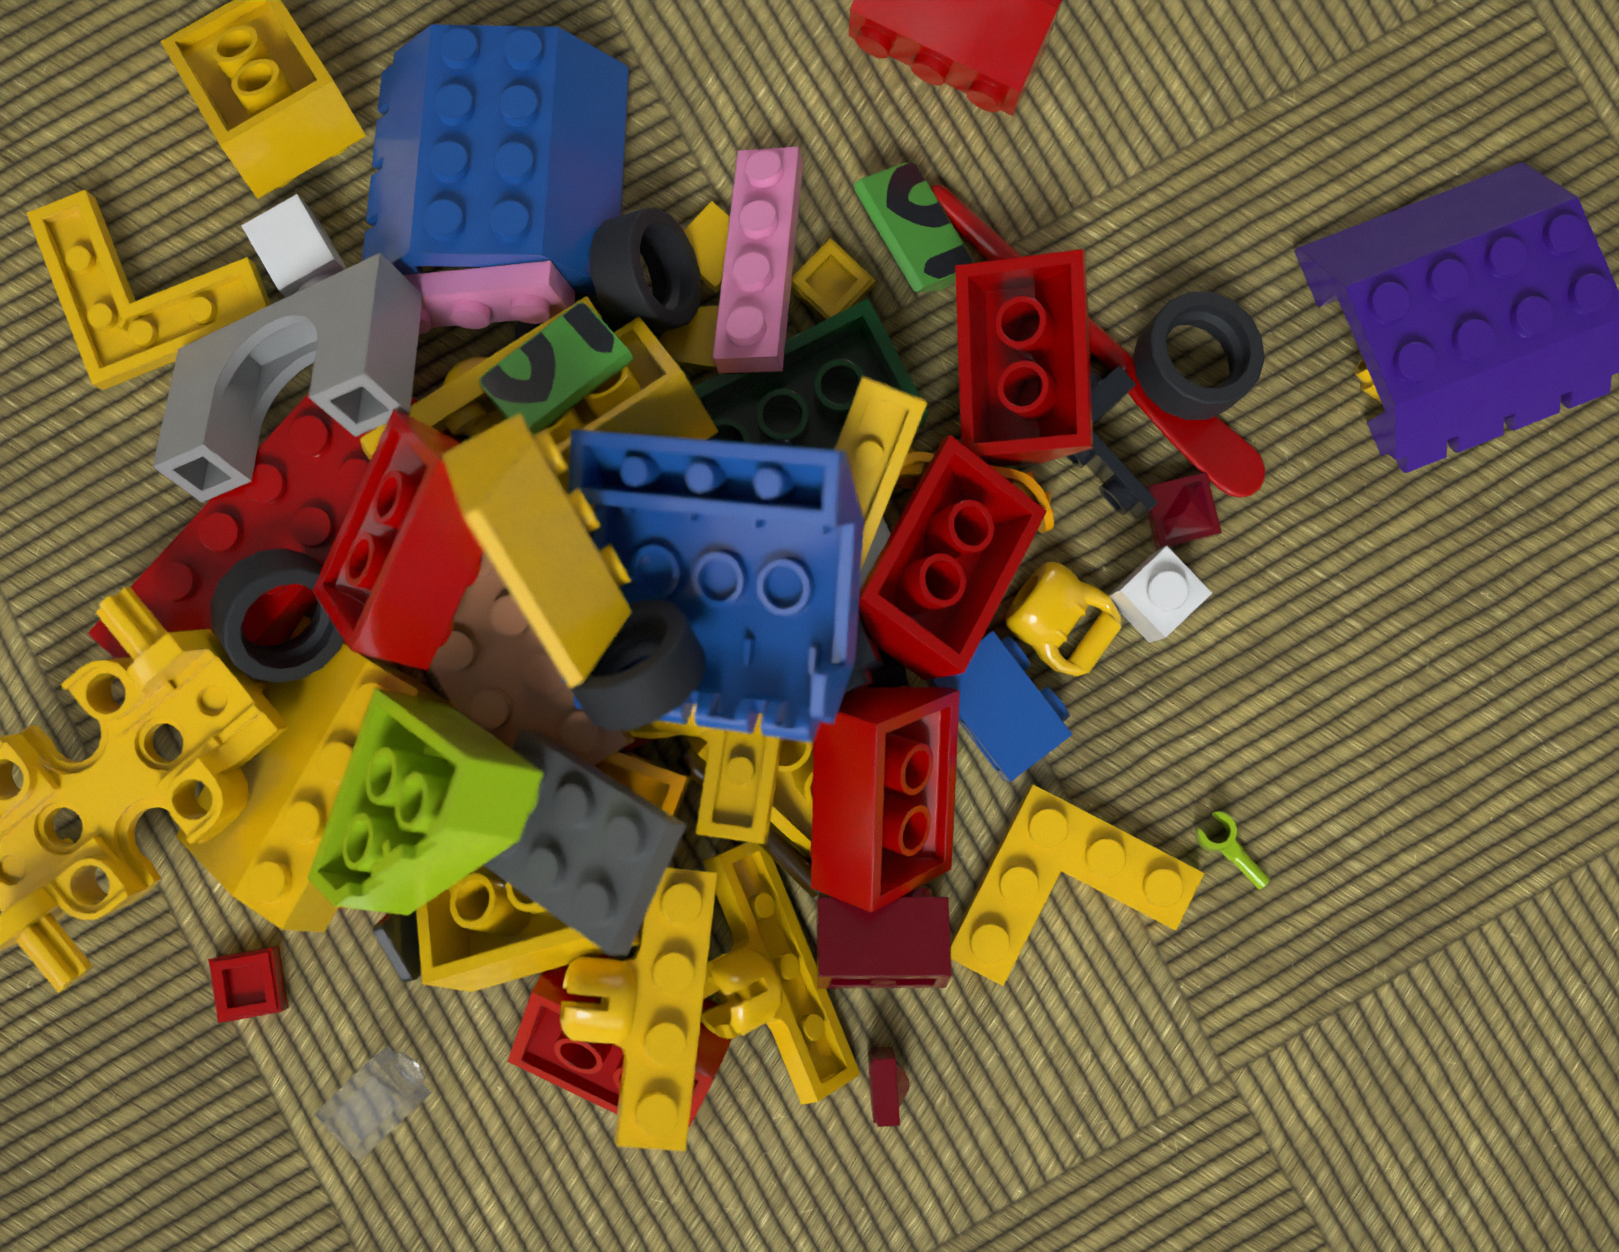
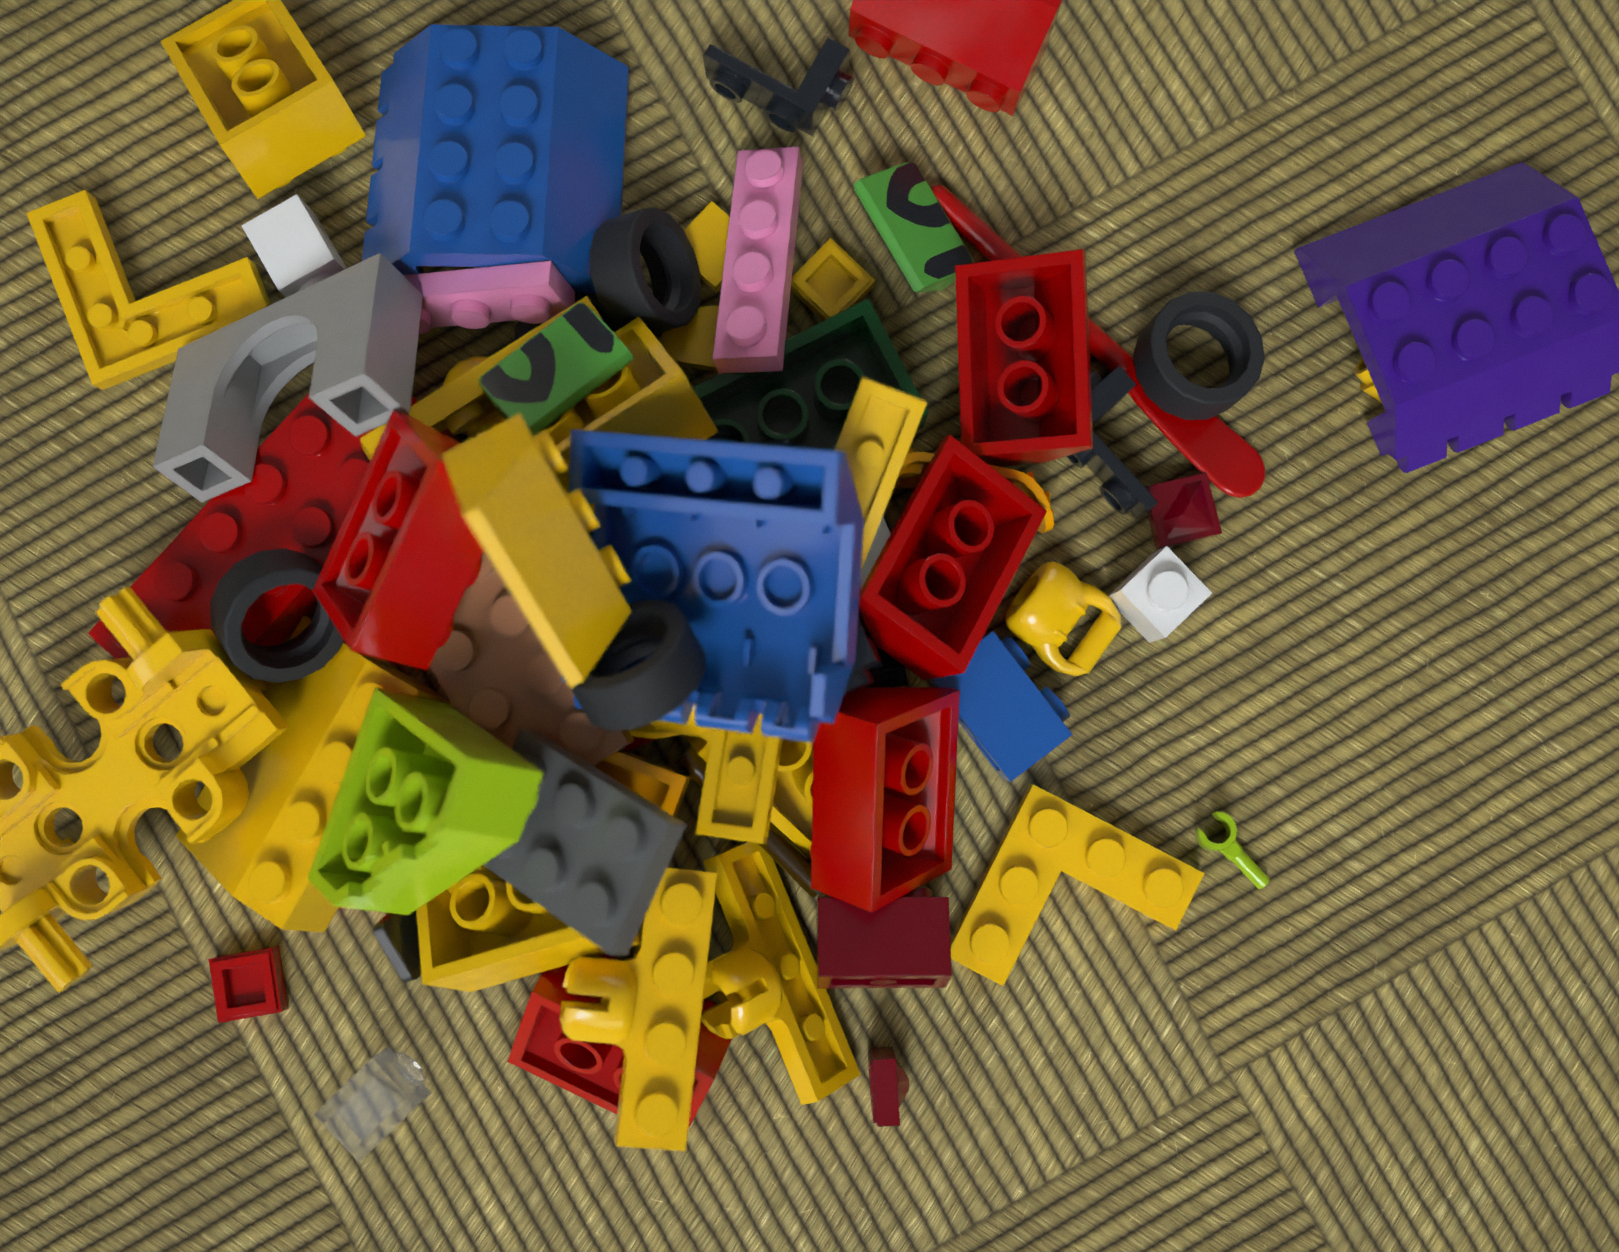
none -> black bracket [703,37,854,137]

